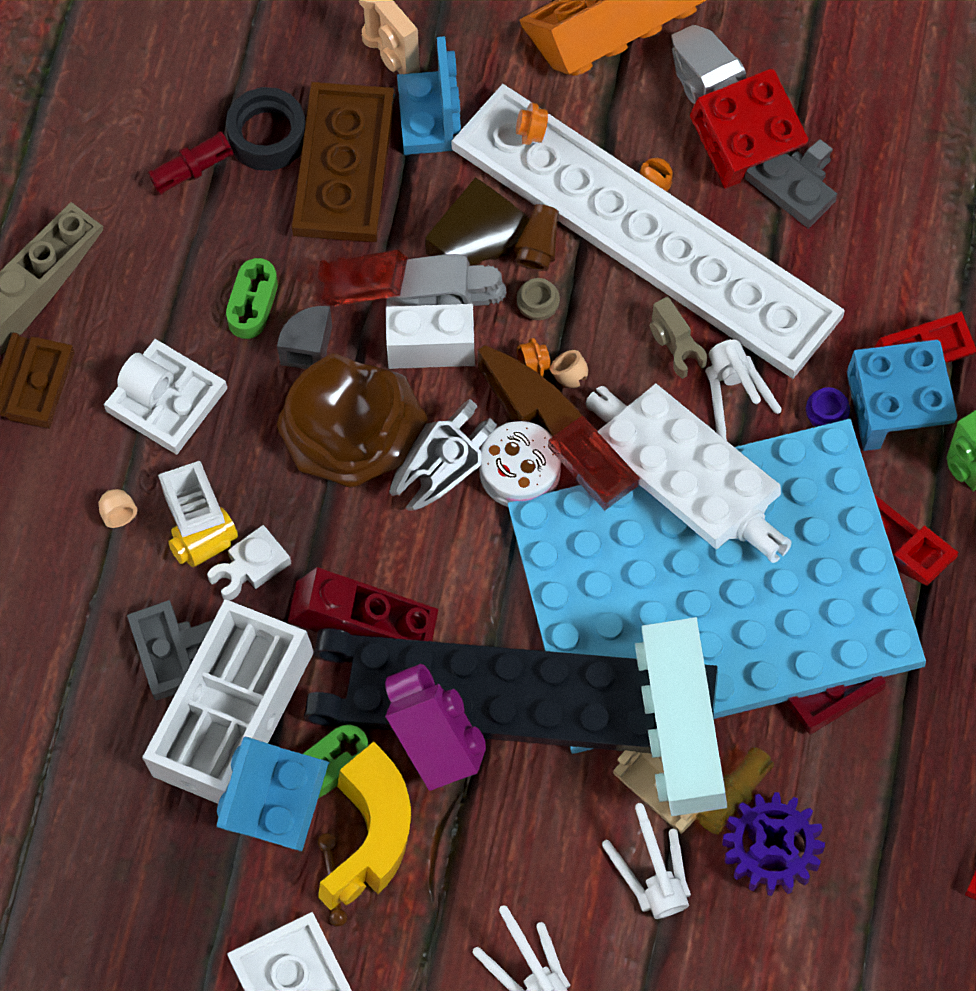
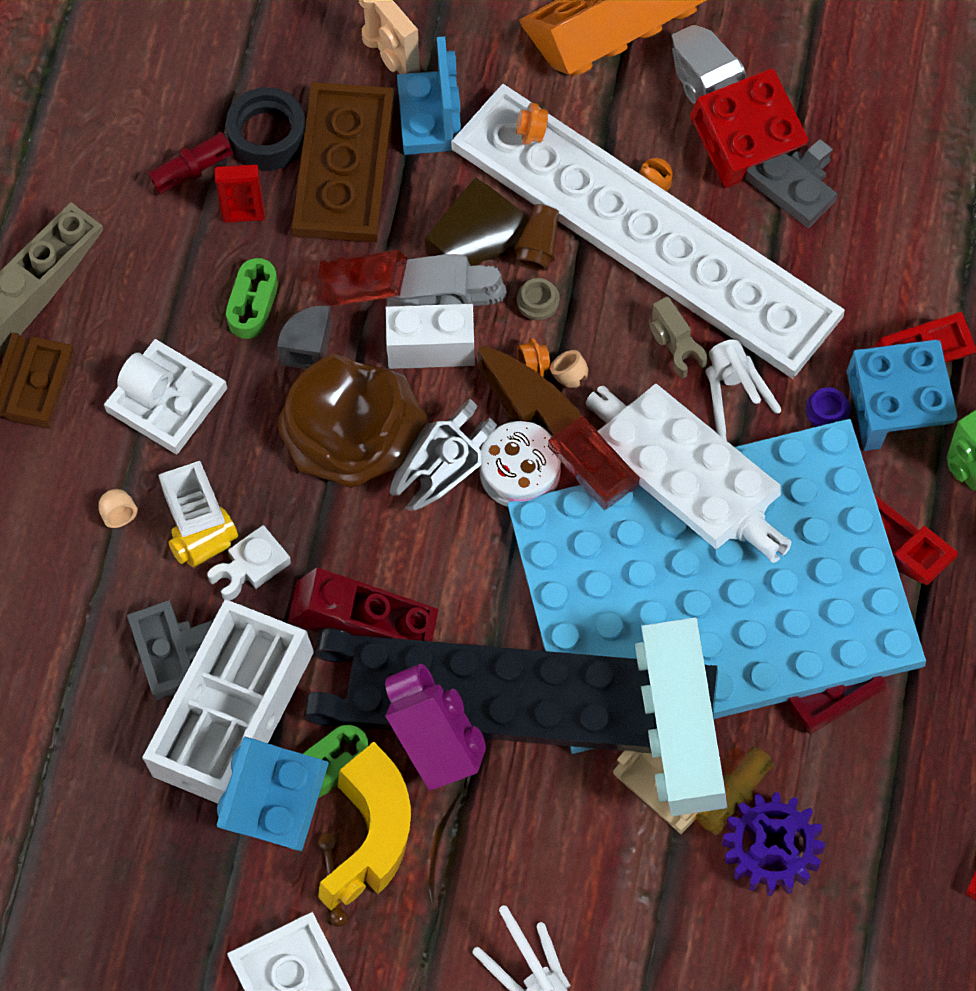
white plant [602,803,691,919] -> none
none -> red plate [215,165,265,223]

